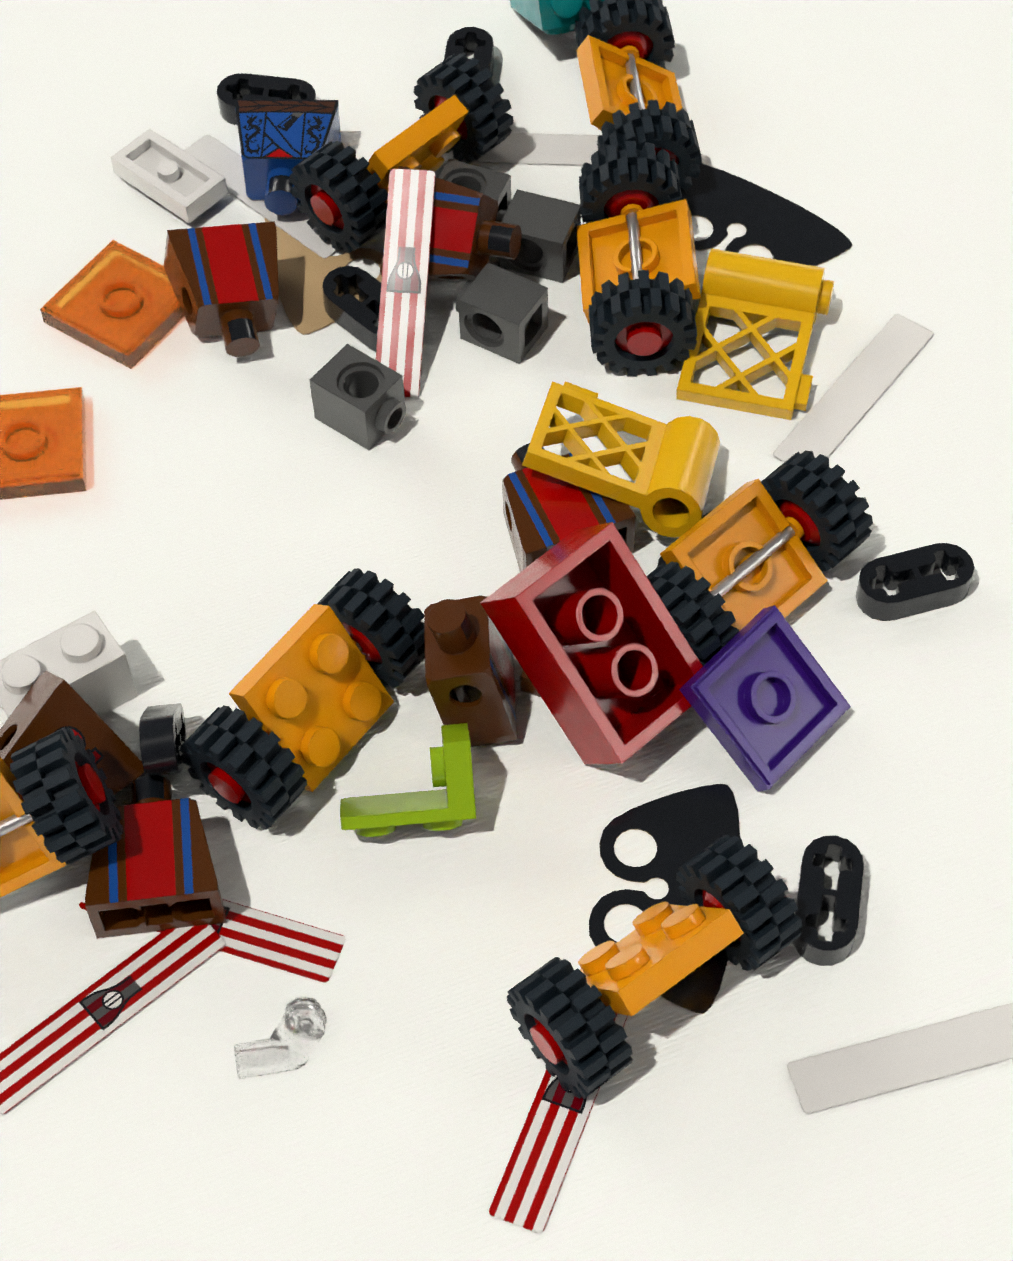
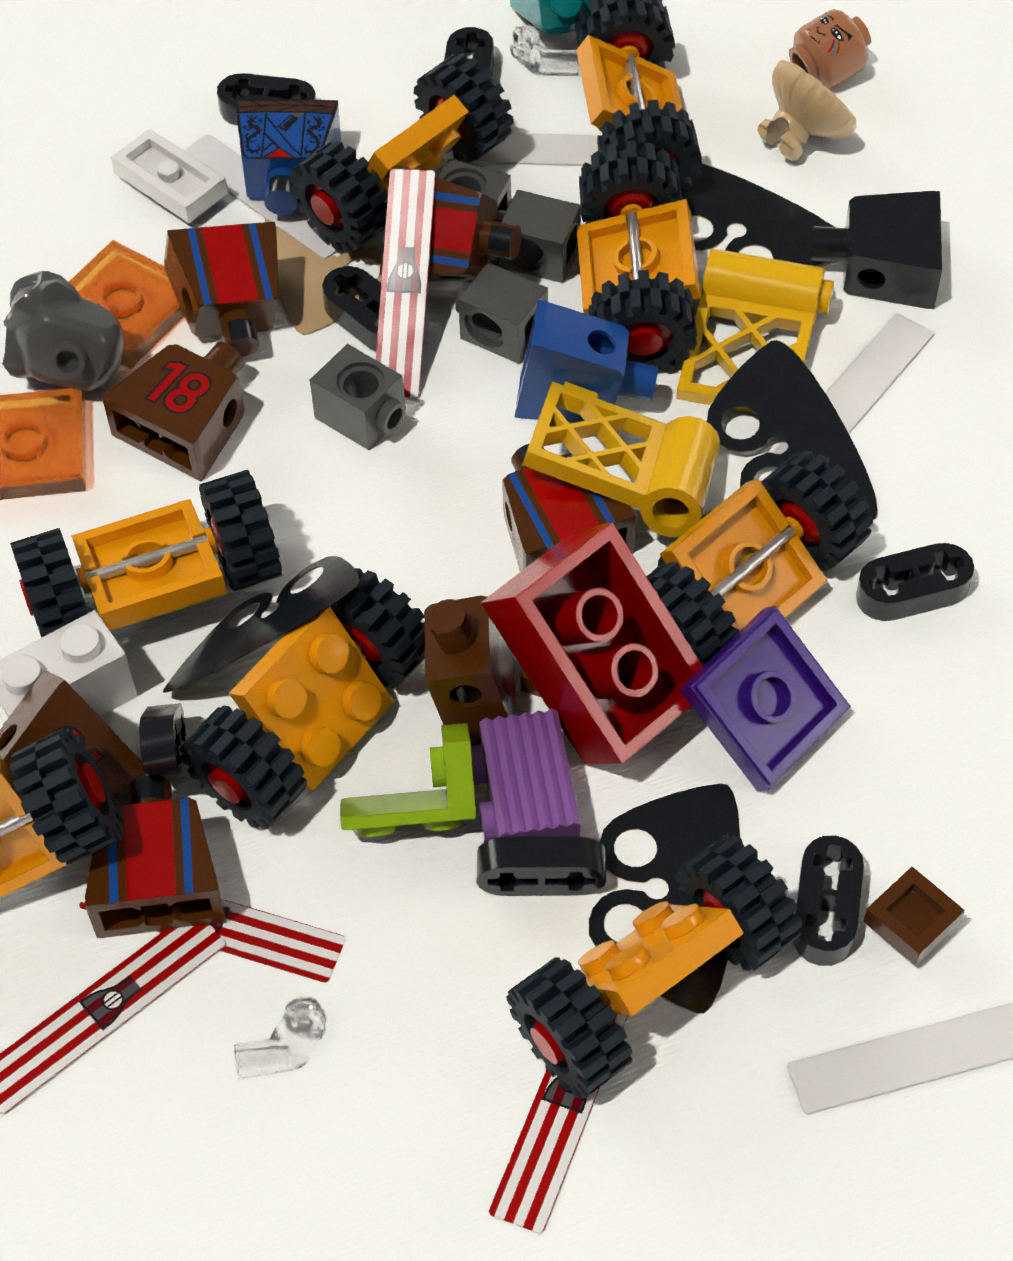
none -> dark grey head [2,271,125,391]
none -> plate [10,469,282,638]
none -> reddish brown torso [102,341,245,482]
none -> black piece [163,556,359,693]
none -> medium lavender brick [471,708,581,842]
none -> black beam [476,836,607,896]
none -> clear arm [509,26,579,76]
none -> blue torso [514,300,658,423]
none -> black piece [706,339,877,519]
none -> tan hair [757,60,857,161]
none -> nougat head [789,9,871,89]
none -> black torso [810,191,942,309]
none -> reddish brown plate [863,866,965,966]

